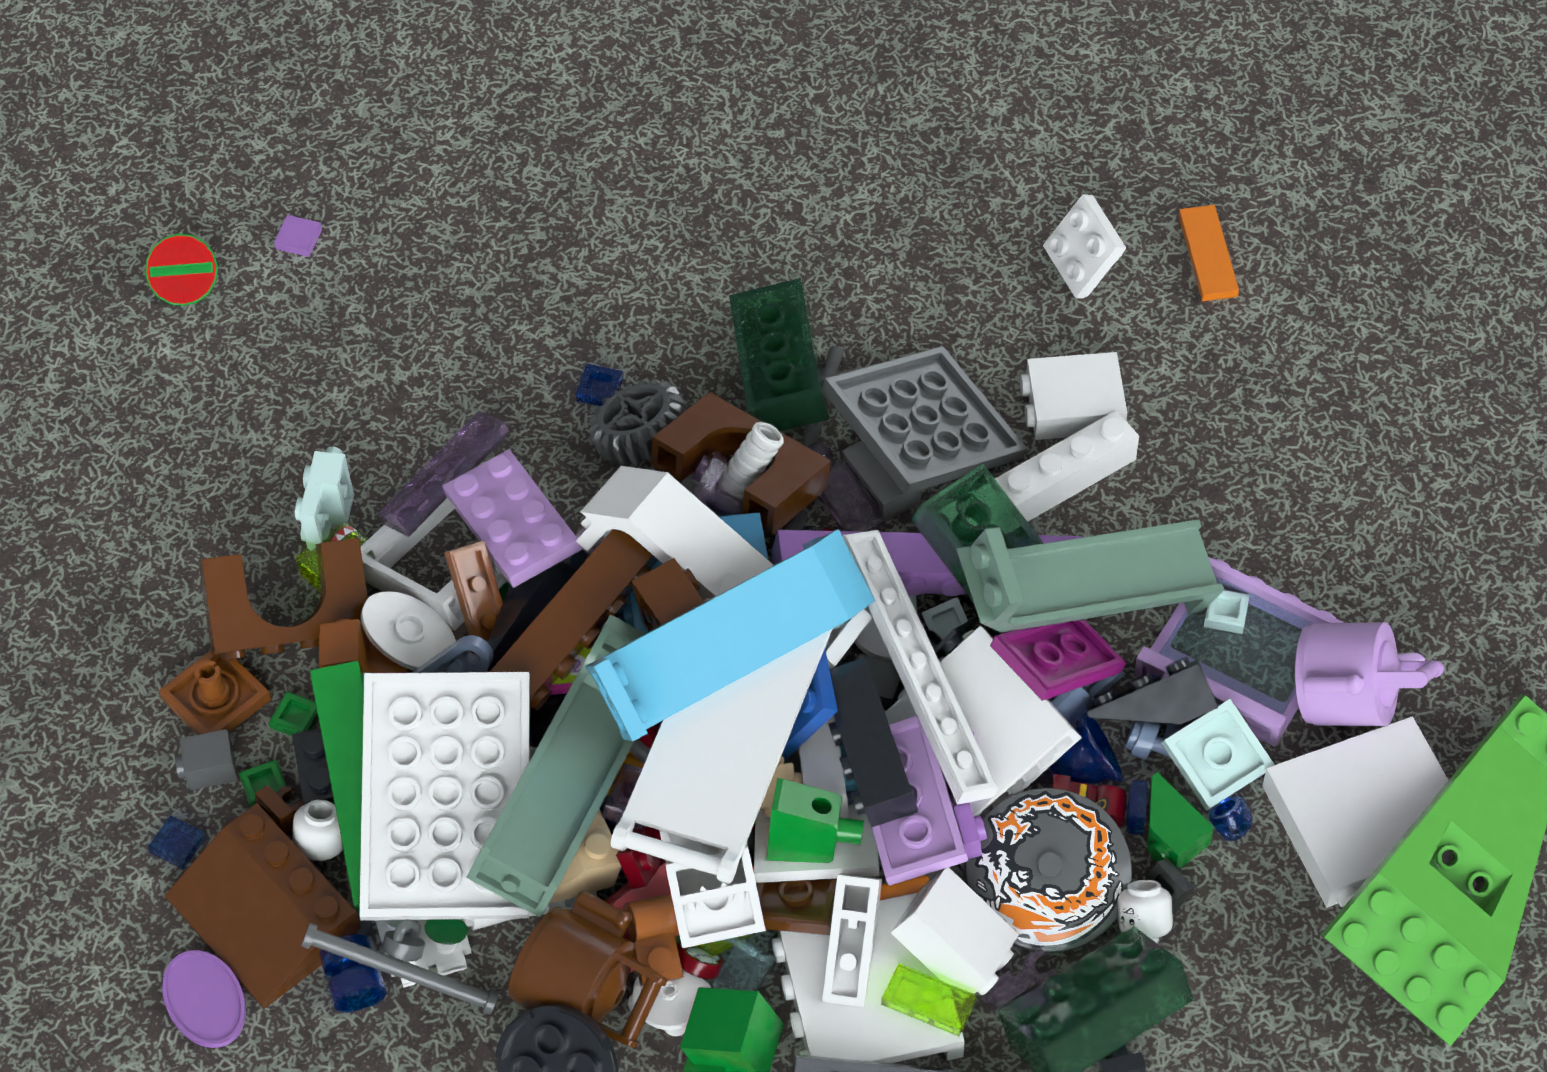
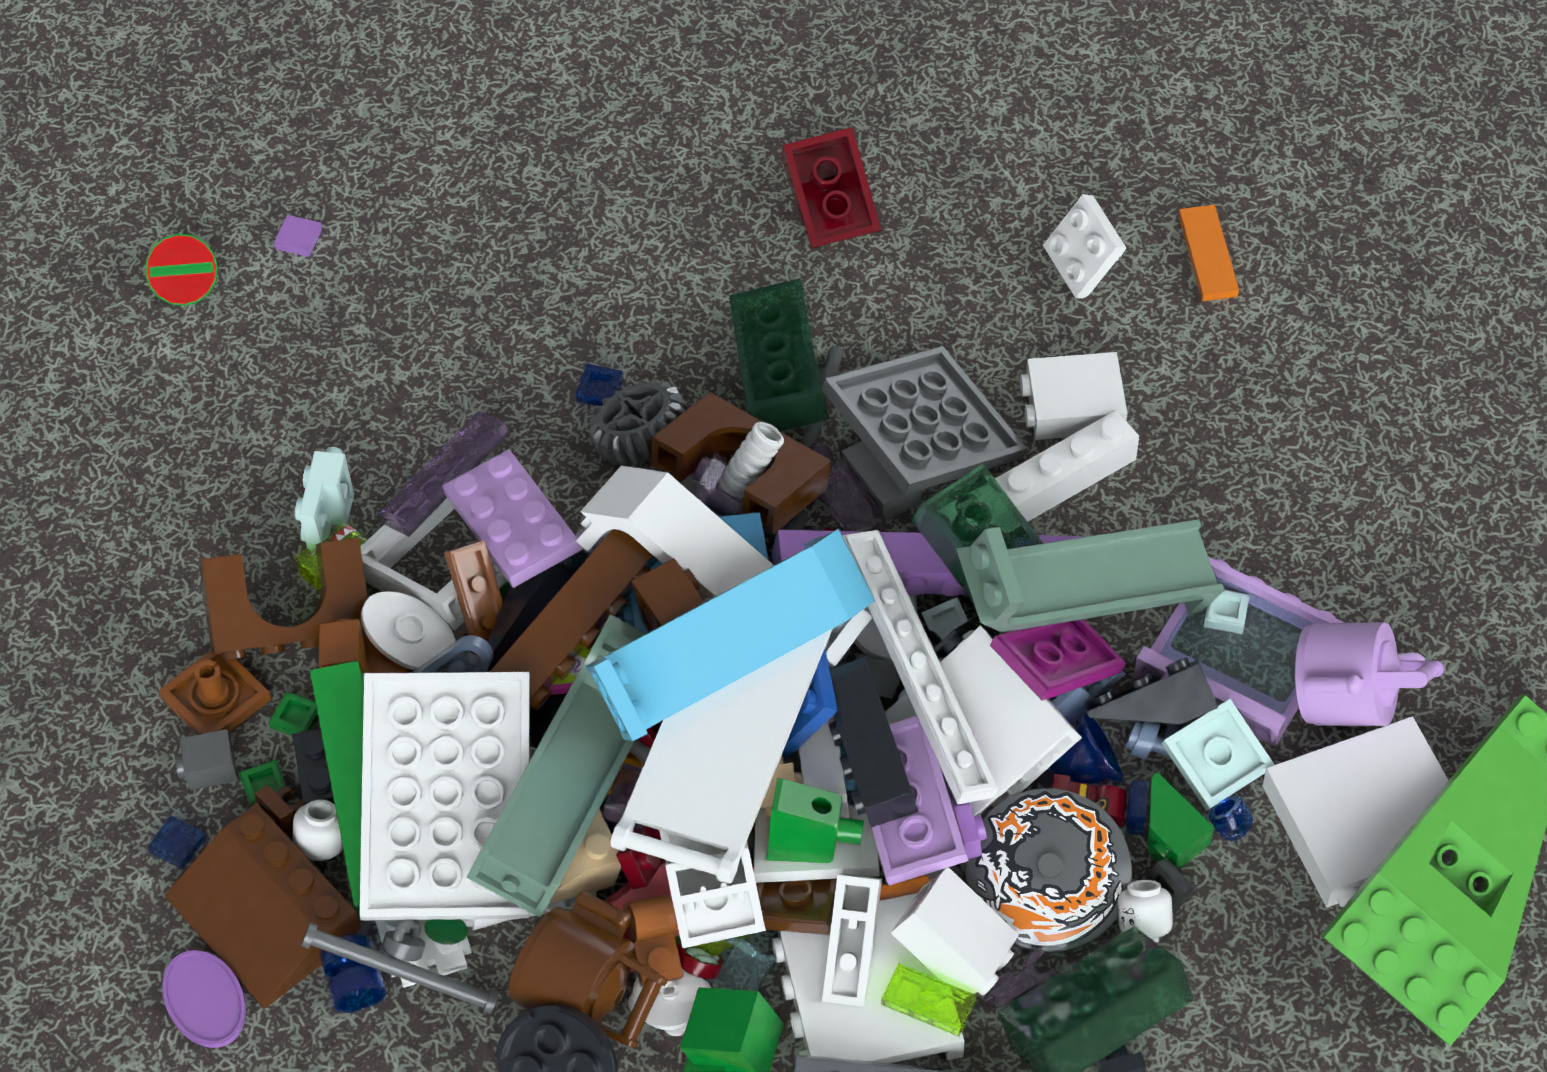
none -> dark red slope [780,127,881,248]

